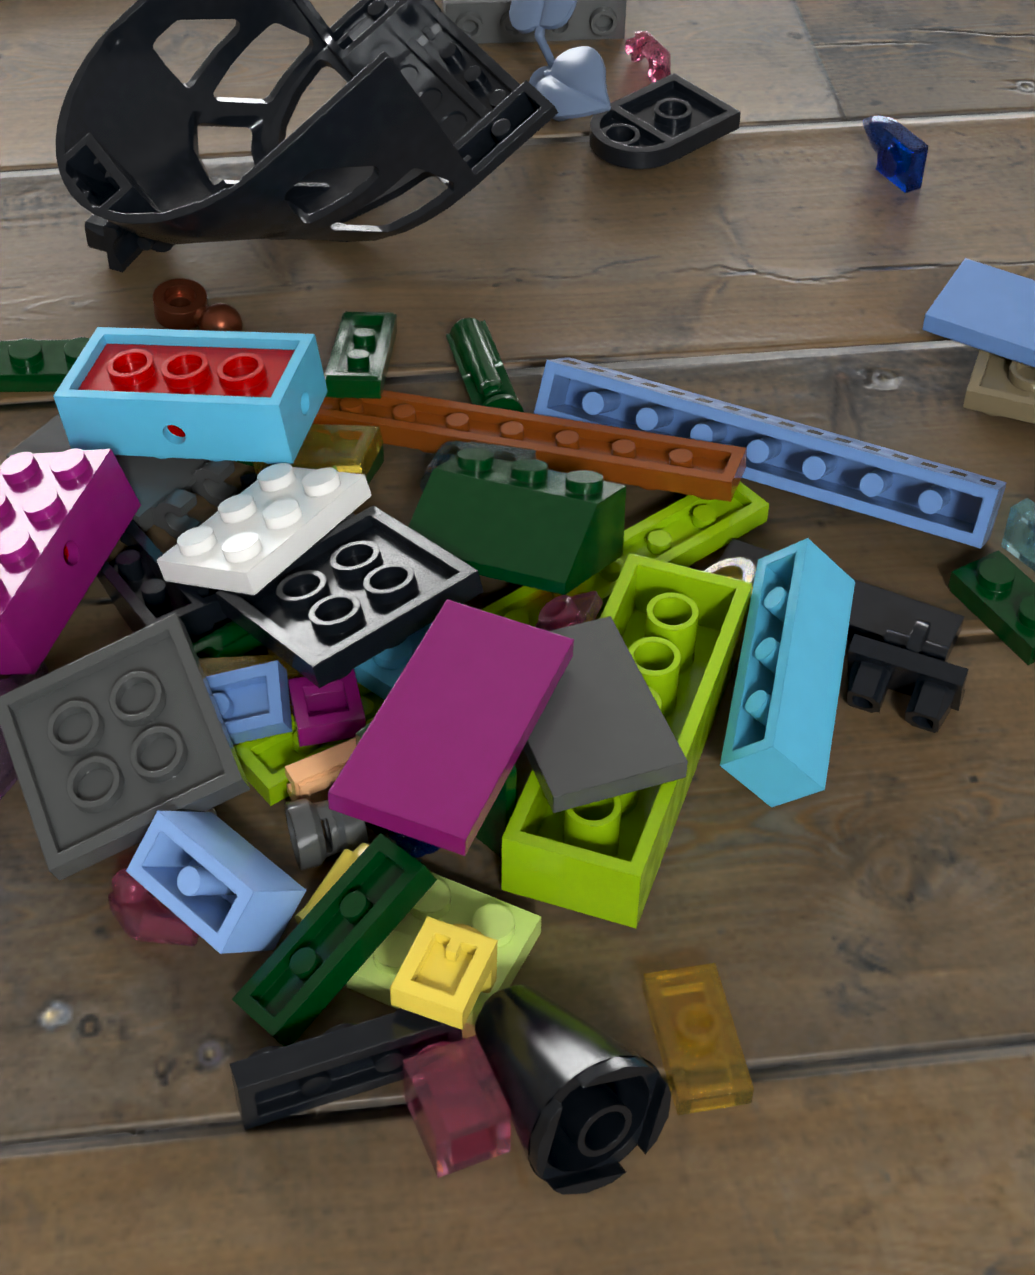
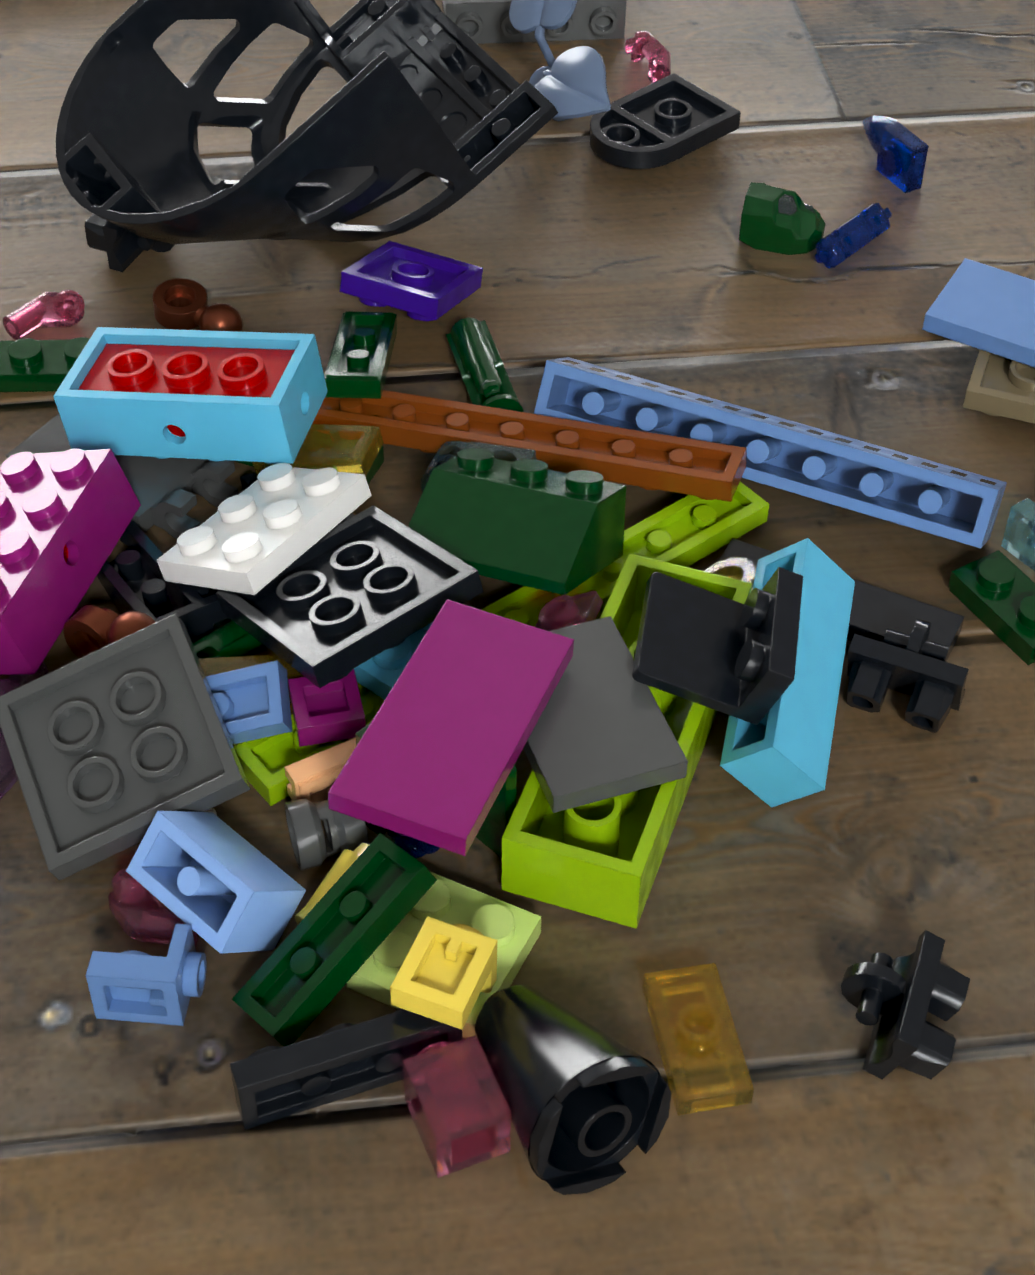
none -> clear pink arm [2,289,85,340]
none -> copper plate [63,605,156,659]
none -> medium blue bracket [86,923,207,1026]
none -> dark purple plate [340,241,483,321]
none -> black bracket [632,567,803,725]
none -> dark green rock [739,182,826,255]
none -> clear blue axle [814,203,892,269]
none -> black hips [841,930,970,1079]

